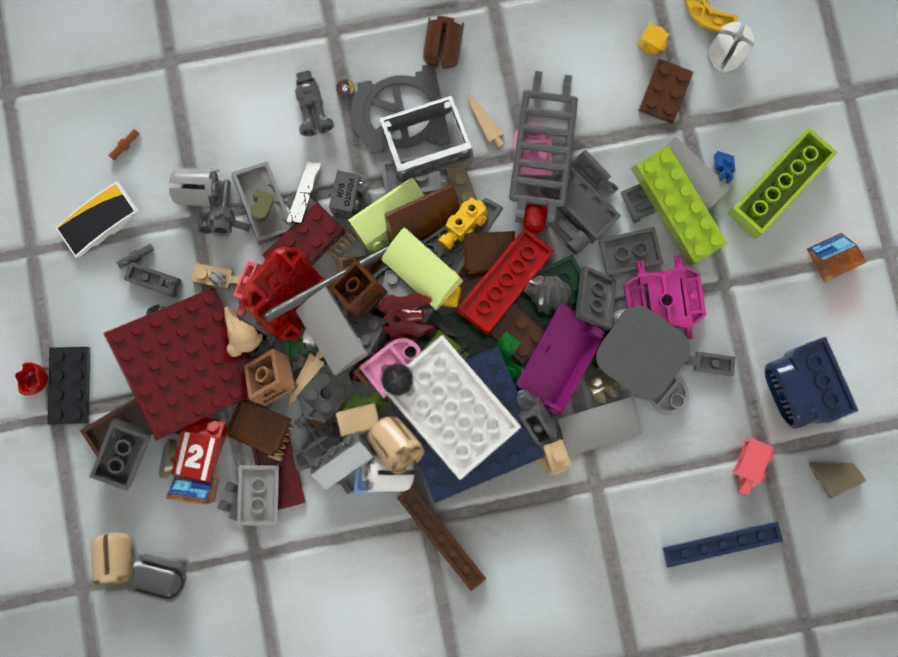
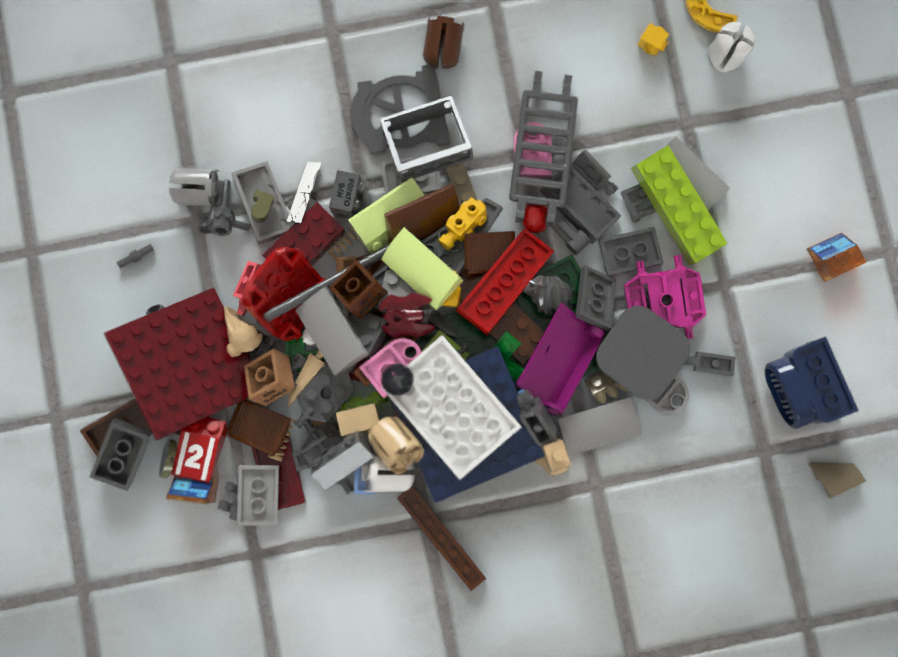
red hair [15,362,48,396] -> none
black plate [47,347,90,425] -> none
black slope [55,181,139,258] -> none
tan cylinder [91,532,135,585] -> none
dark orange bar [108,129,140,160] -> none
dark grey plate [124,262,182,297] -> none
dark grey cylinder [128,554,187,602] -> none
tan plate [191,263,241,290] -> none
light grey plate [208,270,226,288] -> none
dark grey piece [295,70,334,136] -> none
tile [336,79,355,99] -> none
tan bar [469,94,504,149] -> none
reddish brown plate [638,59,694,124] -> none
dark blue plate [662,521,783,568] -> none
blue plate [714,151,736,184] -> none
lime brick [728,127,838,239] -> none
coral hinge [732,438,773,495] -> none

